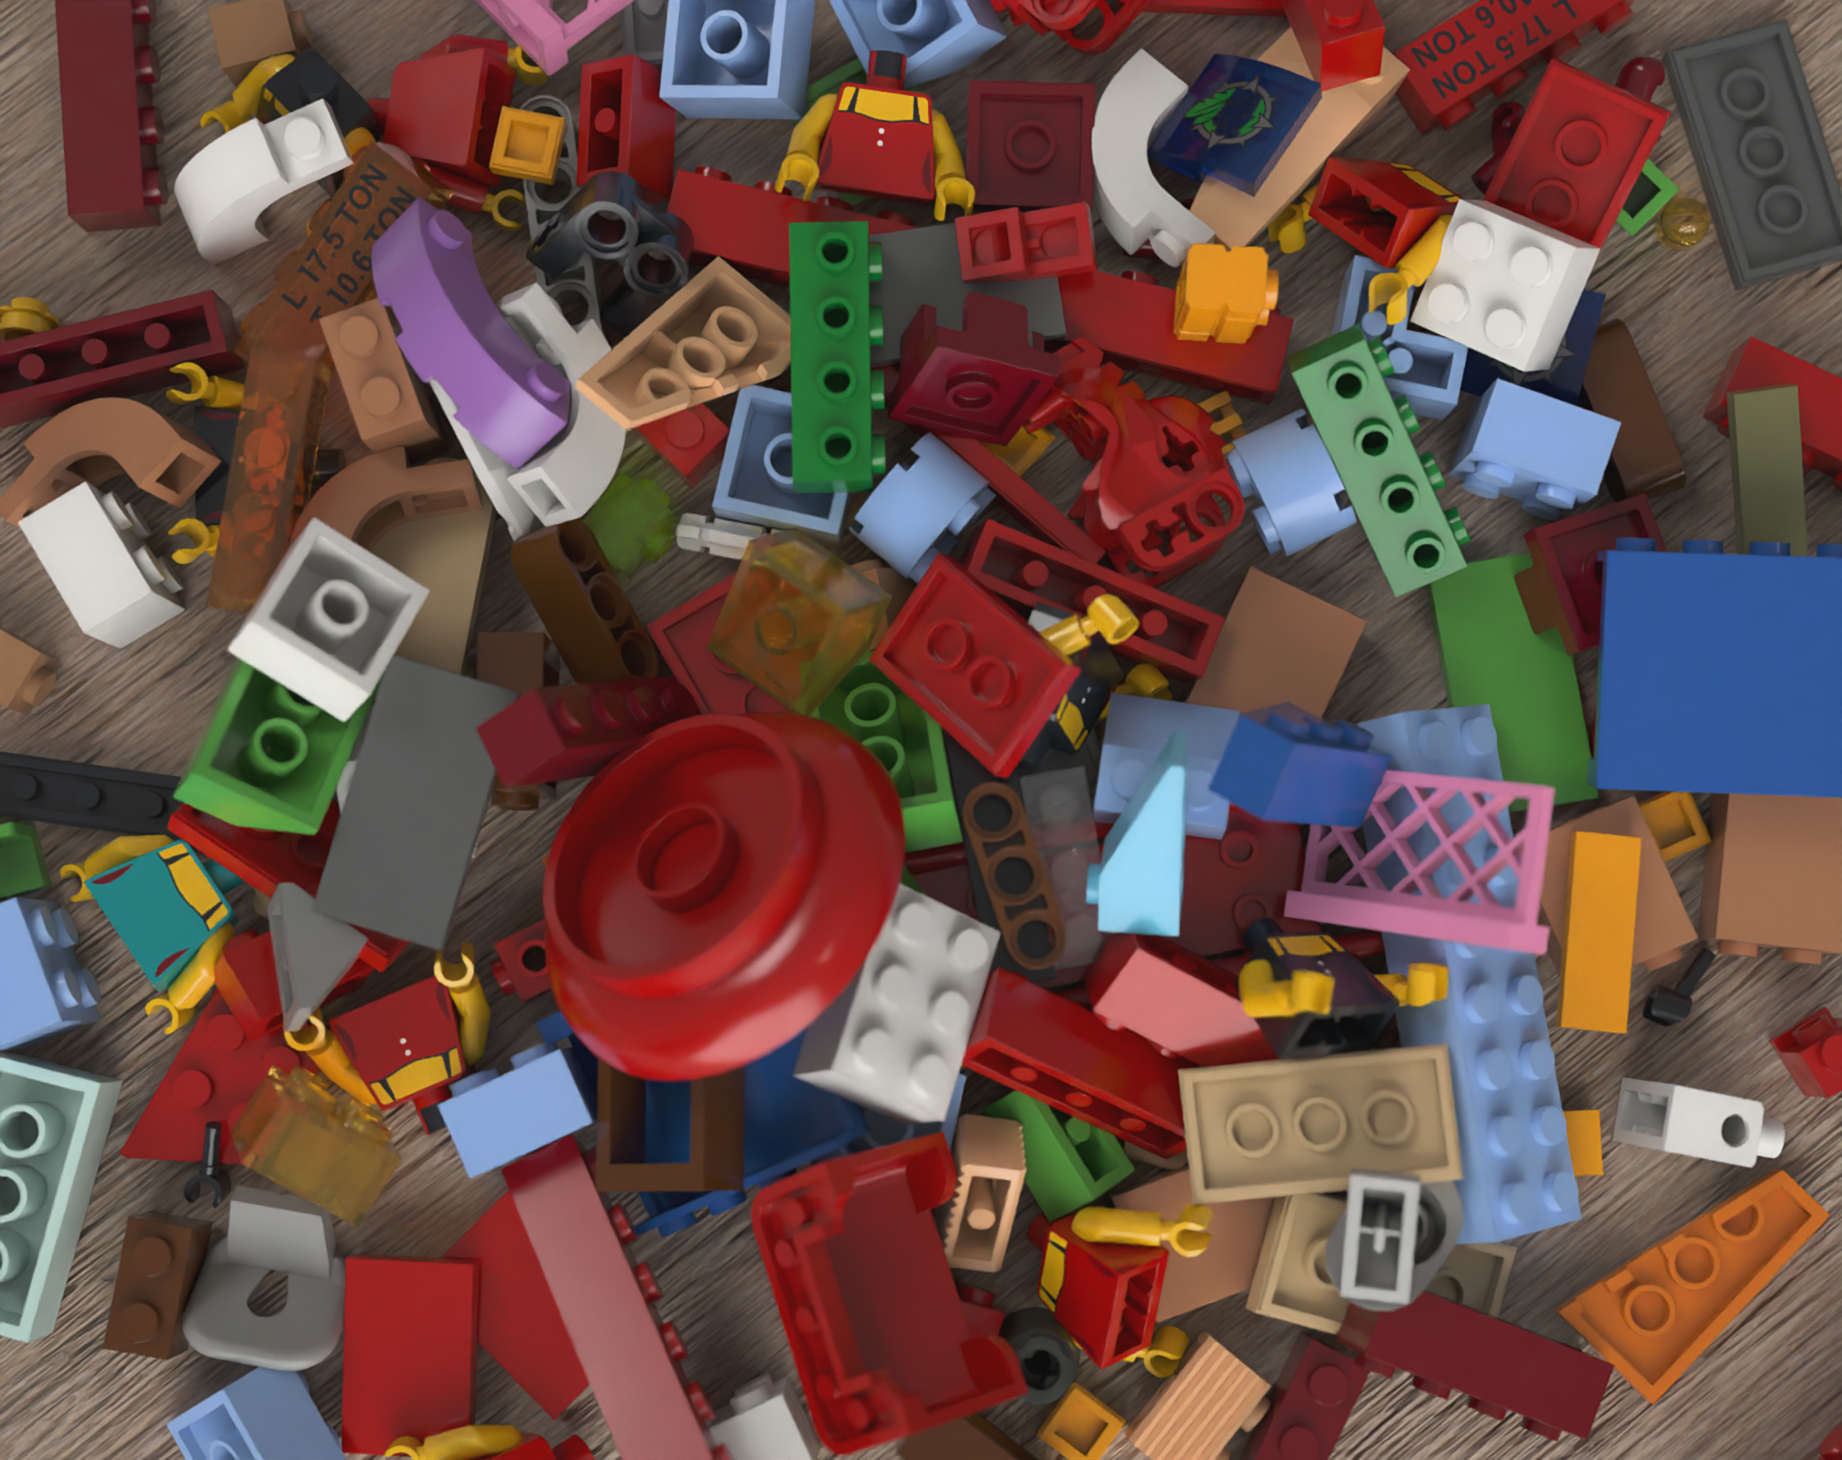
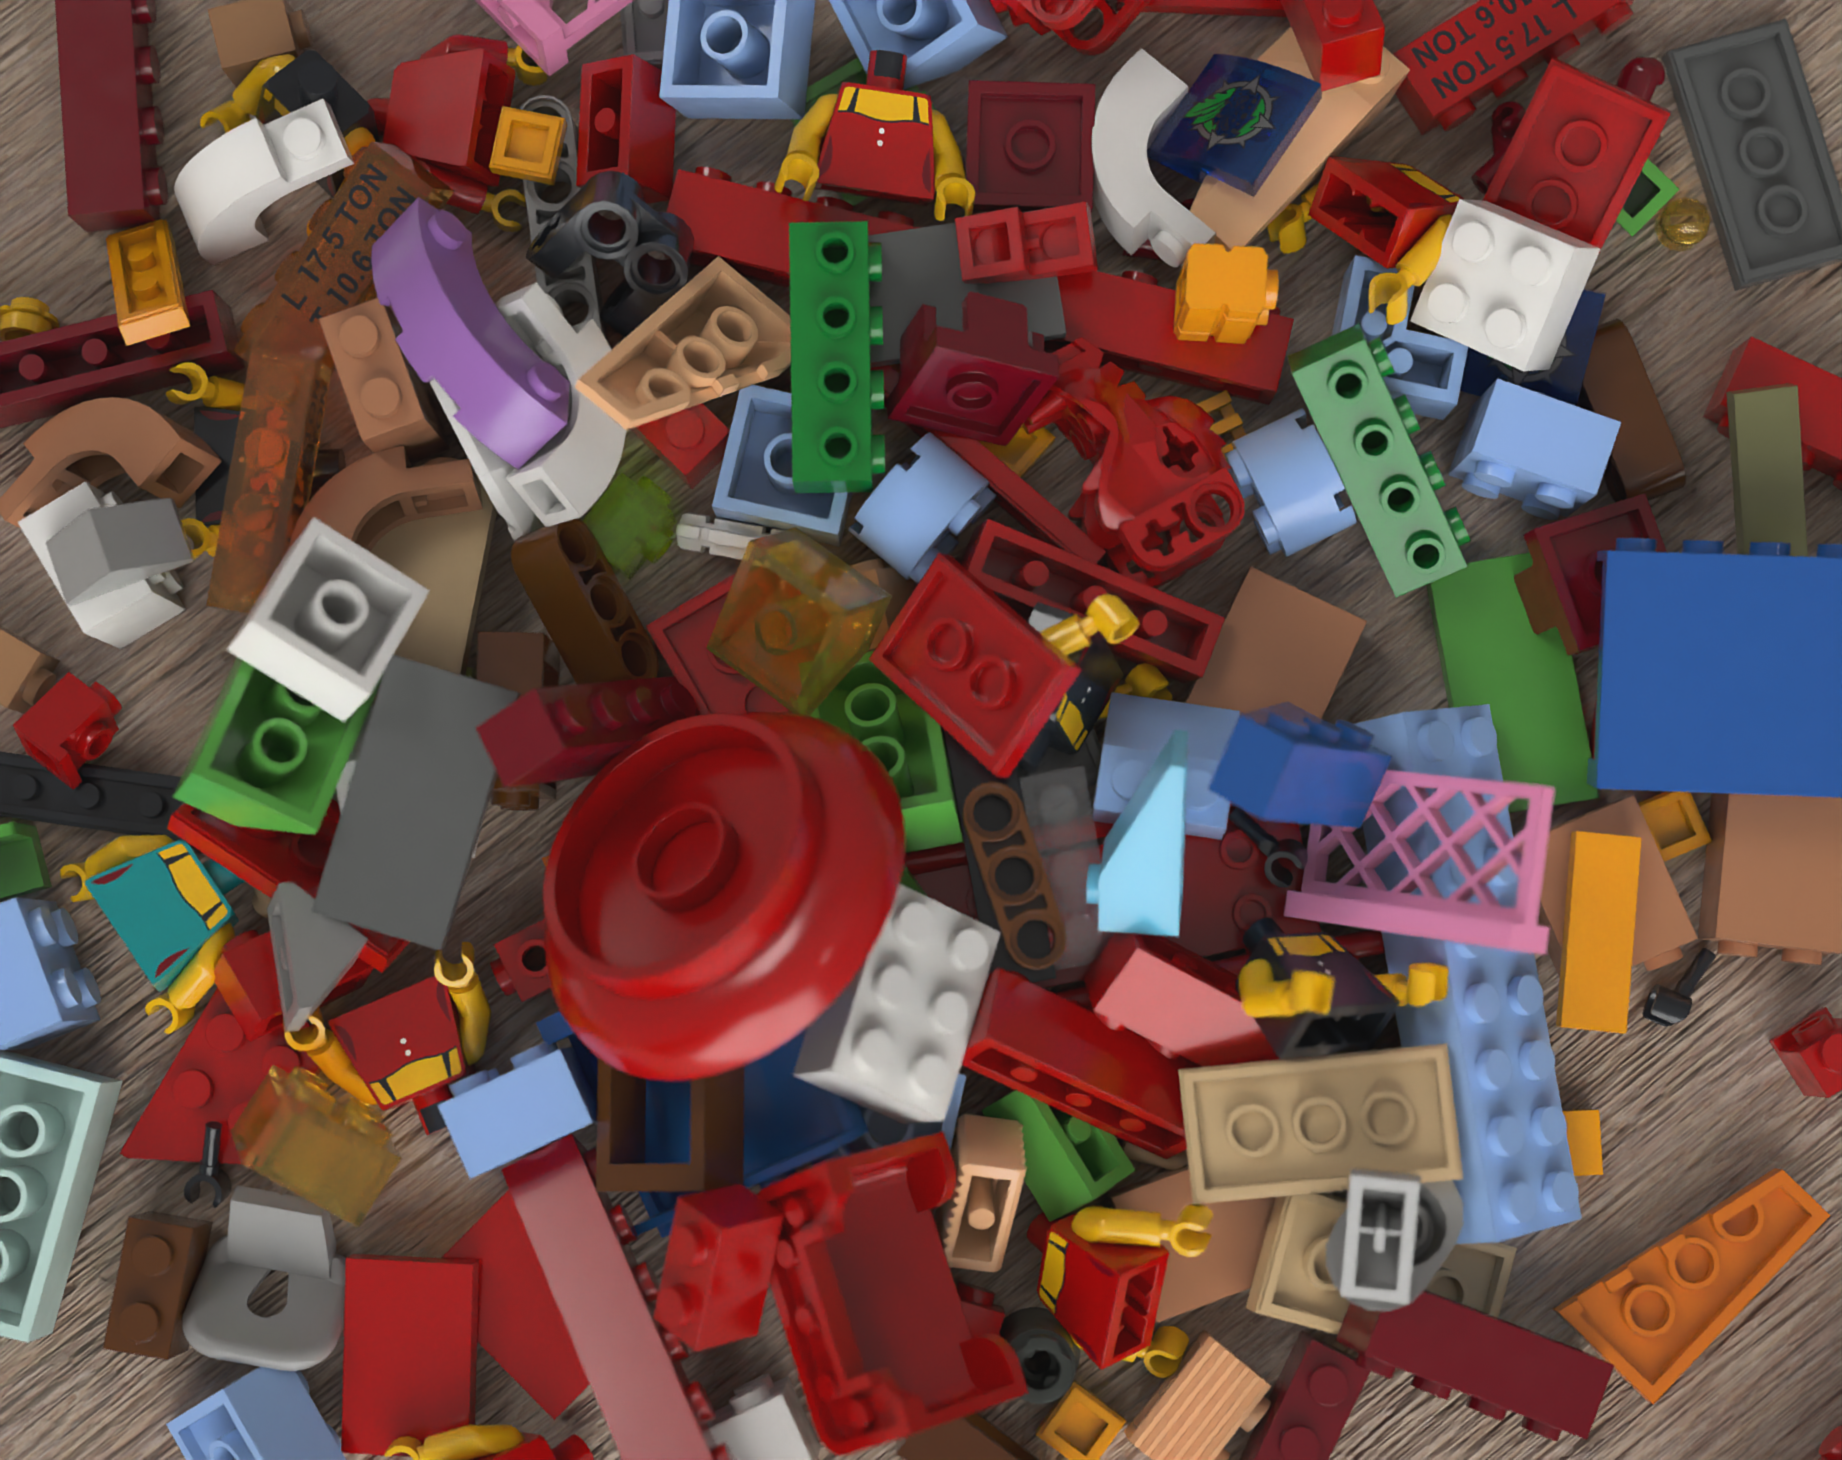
white torso [1612,1077,1785,1168] -> none
none -> red brick [13,672,122,790]
none -> light grey slope [46,498,195,606]
none -> light orange tile [106,219,190,346]
none -> red brick [653,1184,784,1352]
none -> black hand [1228,807,1308,888]

